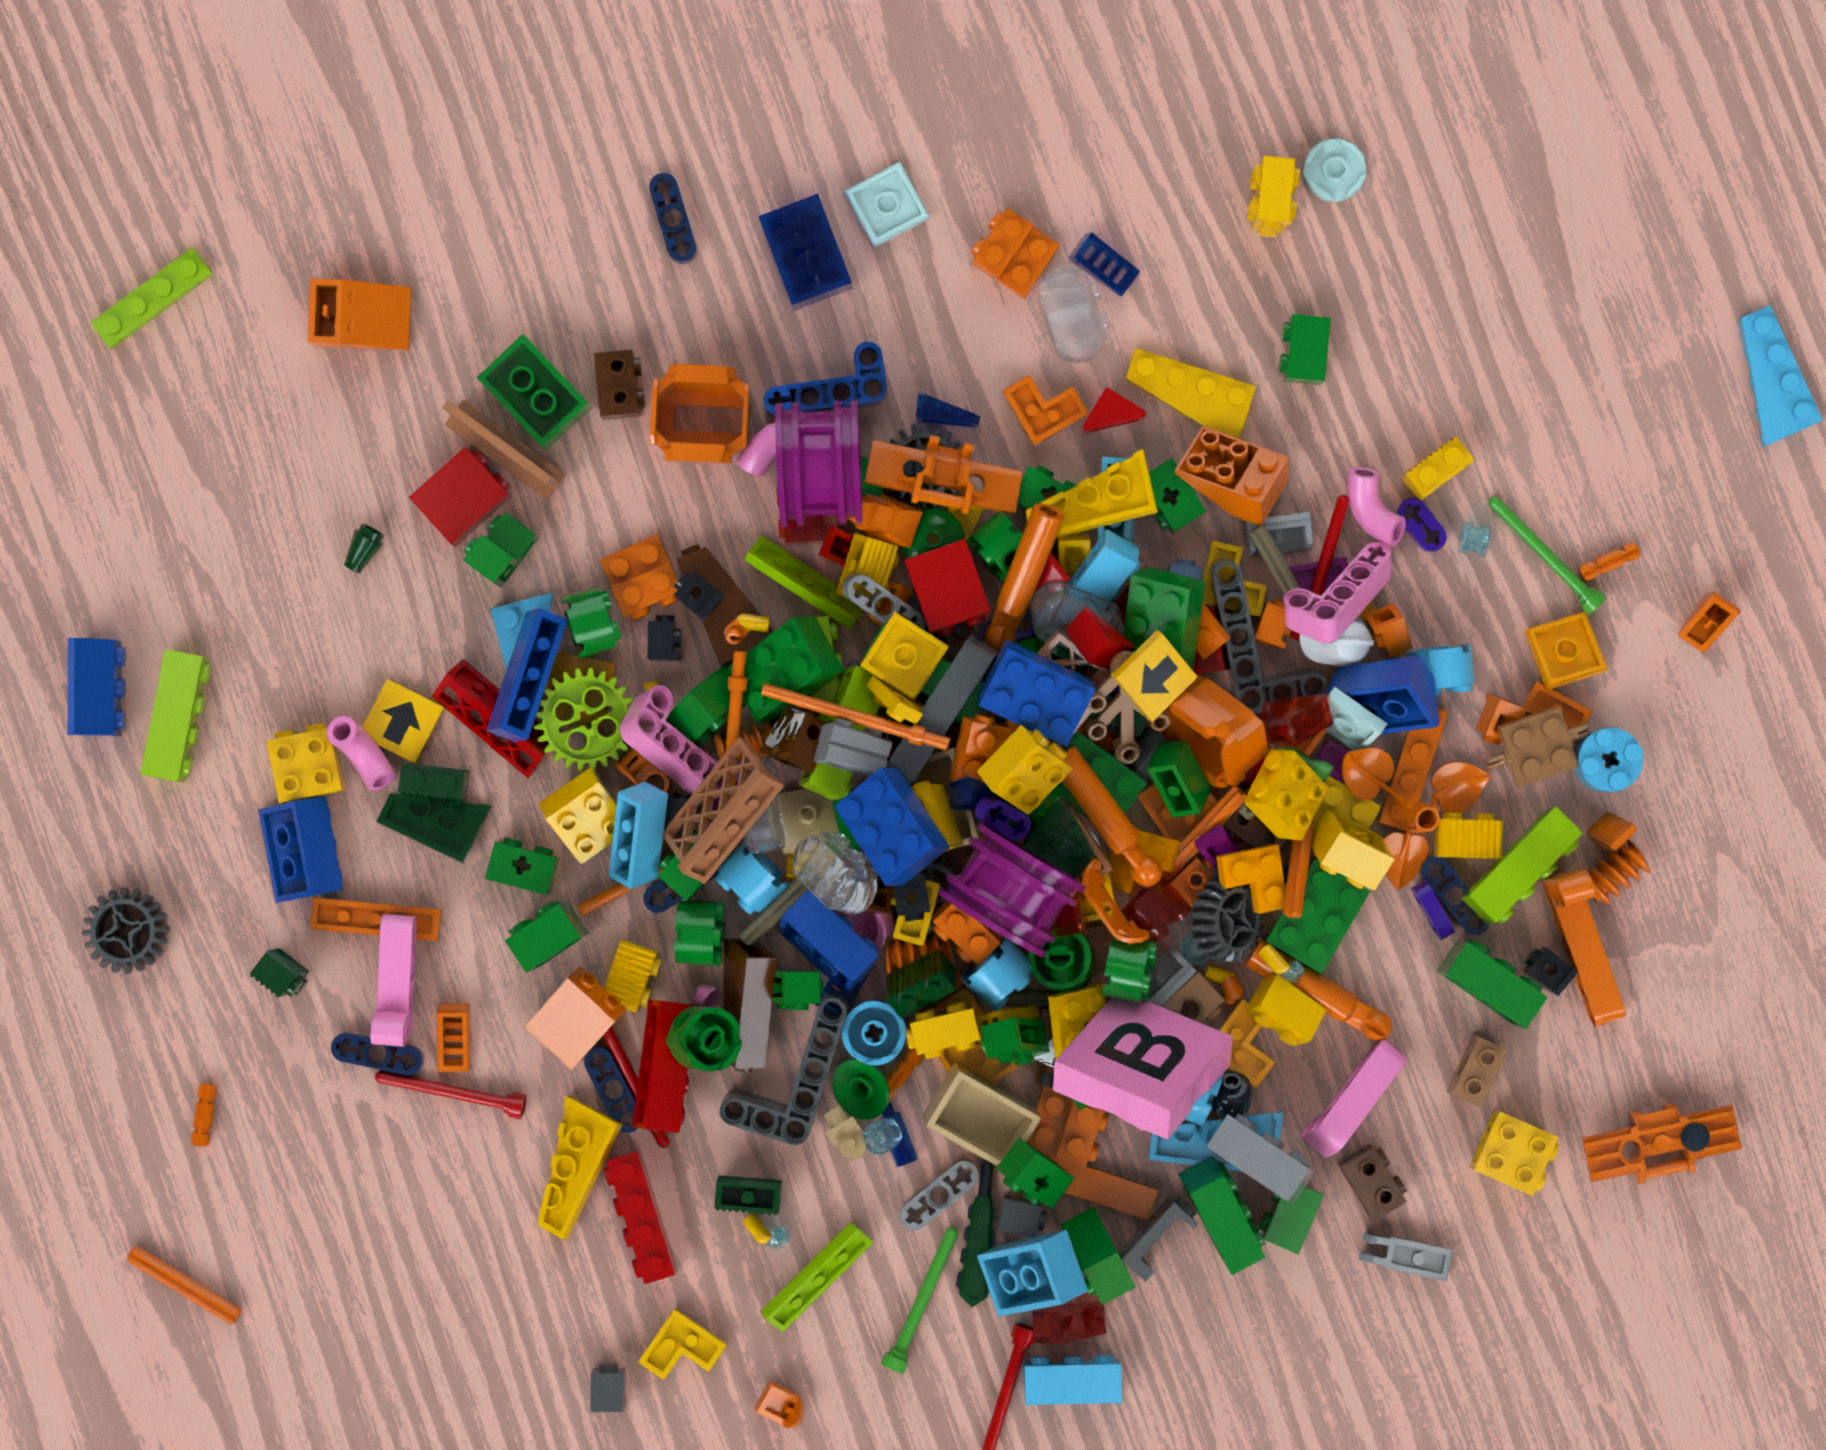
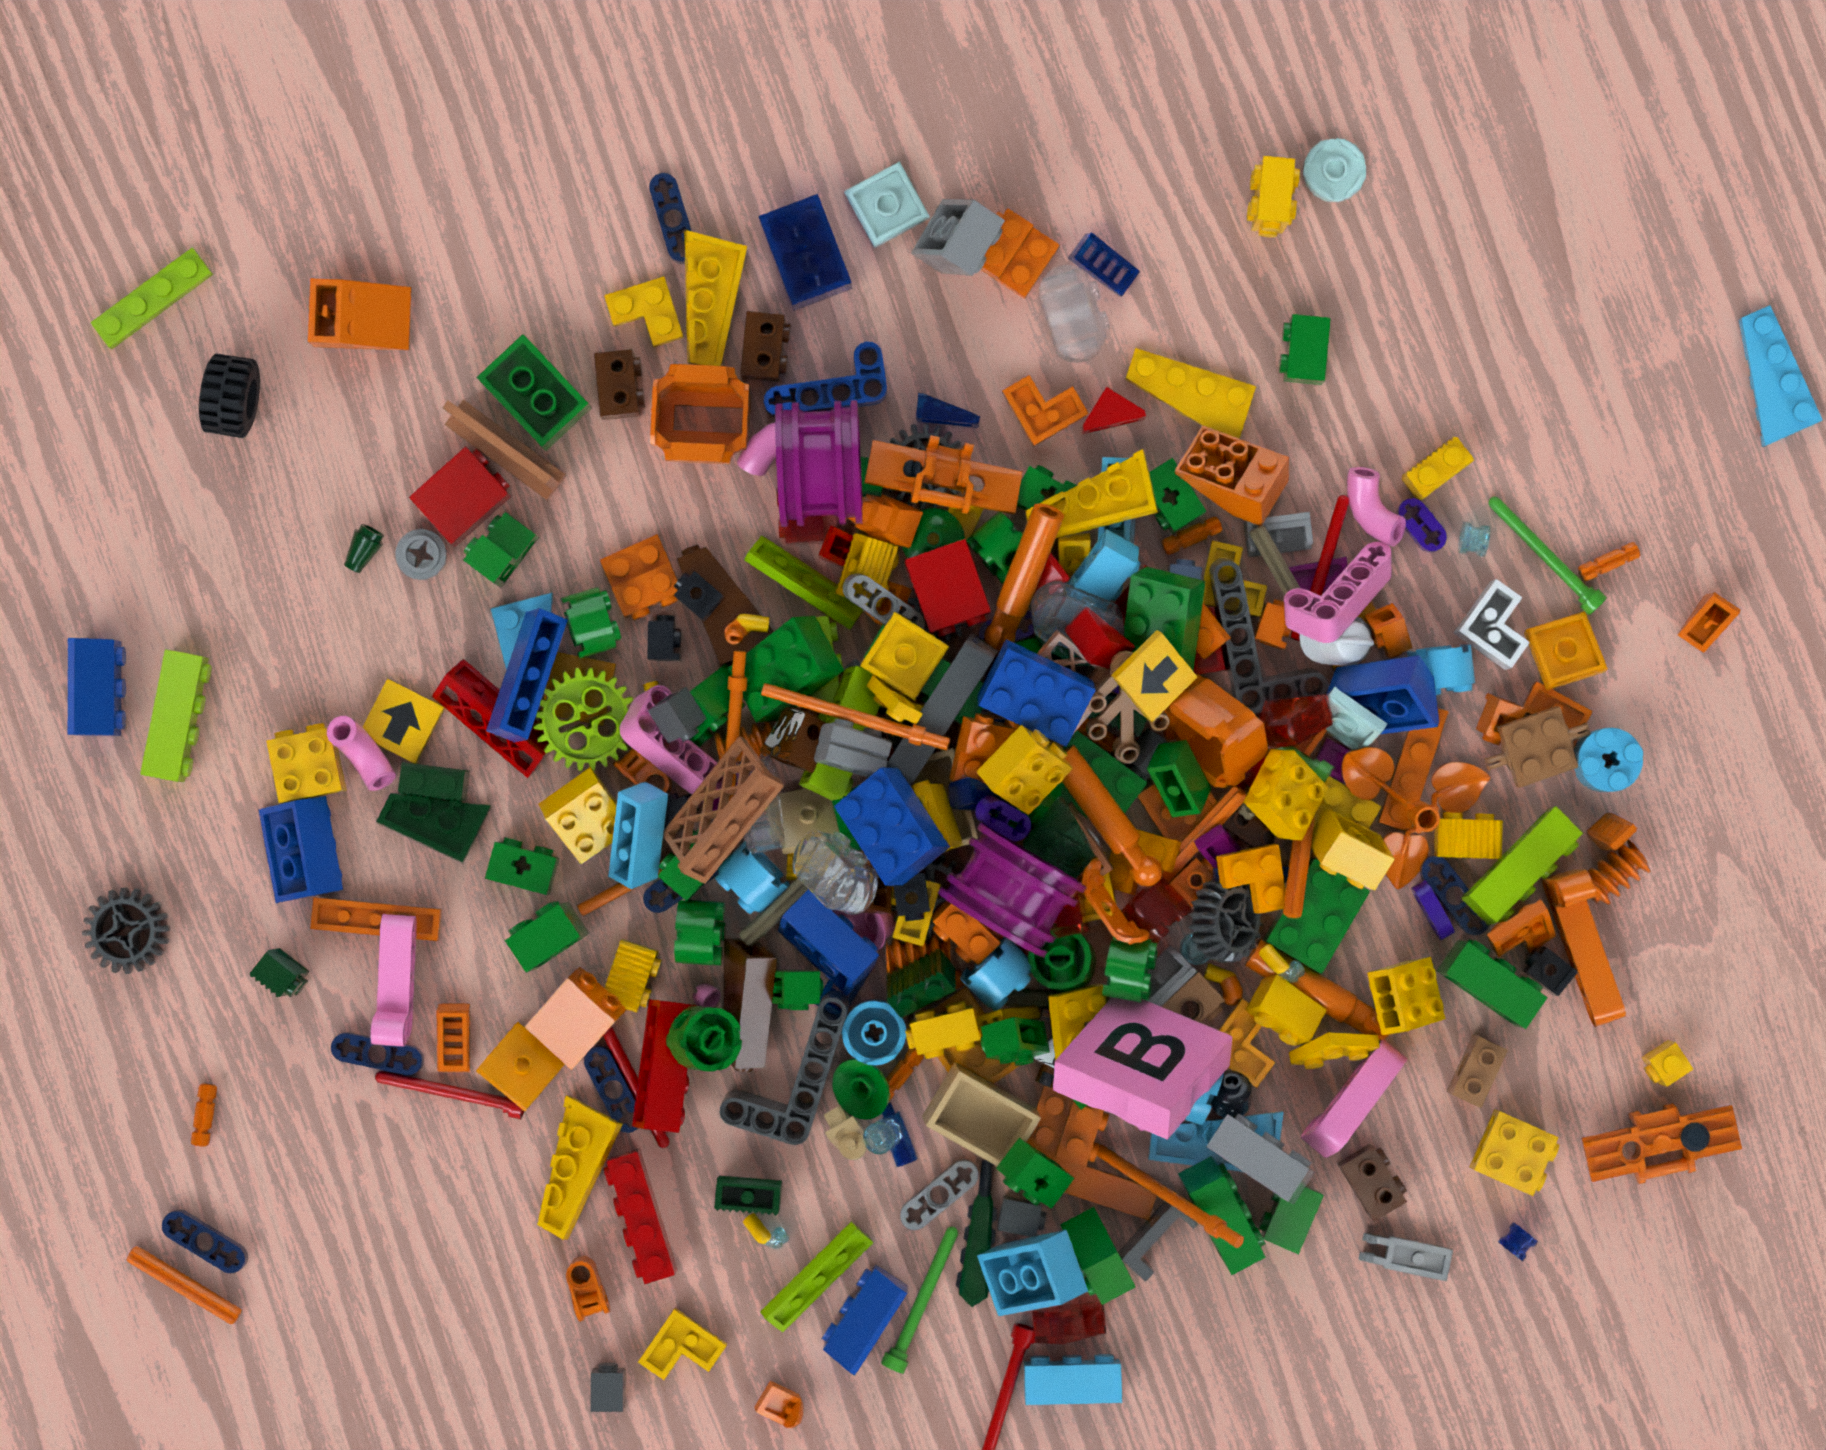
none -> dark blue beam [162,1210,248,1274]
none -> black tyre [199,353,260,438]
none -> light grey gear [395,529,447,580]
none -> light orange plate [476,1022,565,1112]
none -> orange piece [566,1256,611,1322]
none -> yellow plate [604,276,684,347]
none -> dark grey brick [648,687,707,743]
none -> yellow wing [684,230,747,366]
none -> reddish brown brick [740,311,791,382]
none -> blue slope [821,1264,908,1376]
none -> light grey brick [911,199,1005,276]
none -> orange bar [1097,1144,1244,1248]
none -> orange axle [1161,516,1223,555]
none -> yellow plate [1289,1032,1380,1069]
none -> yellow brick [1367,957,1446,1035]
none -> white brick [1454,579,1530,670]
none -> orange plate [1487,899,1556,957]
none -> clear blue wheel [1497,1222,1538,1262]
none -> yellow brick [1641,1040,1694,1087]

